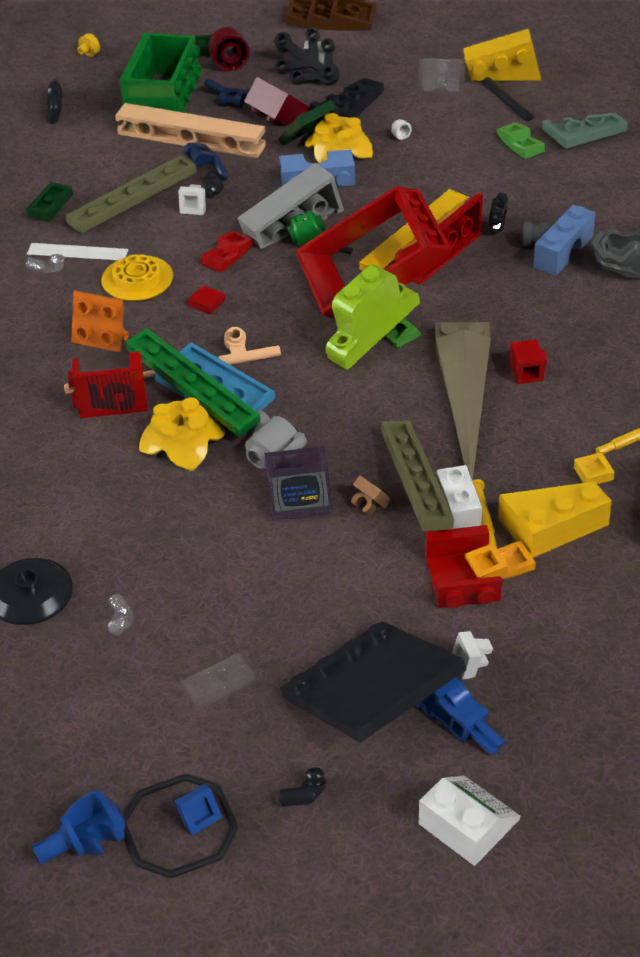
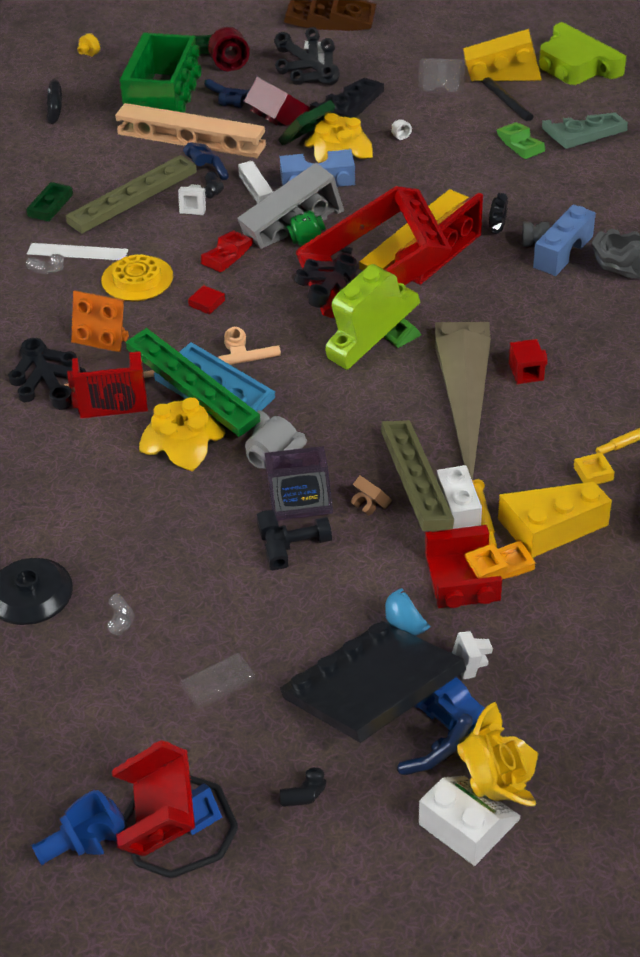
none -> black plant [8,338,86,410]
none -> red panel [112,740,195,856]
none -> white piece [238,161,273,204]
none -> black bar [257,510,332,571]
none -> black plant [294,253,357,308]
none -> dark azure hair [385,588,431,636]
none -> dark blue piece [397,714,473,775]
none -> yellow brick [457,702,539,807]
none -> lime brick [539,22,626,85]

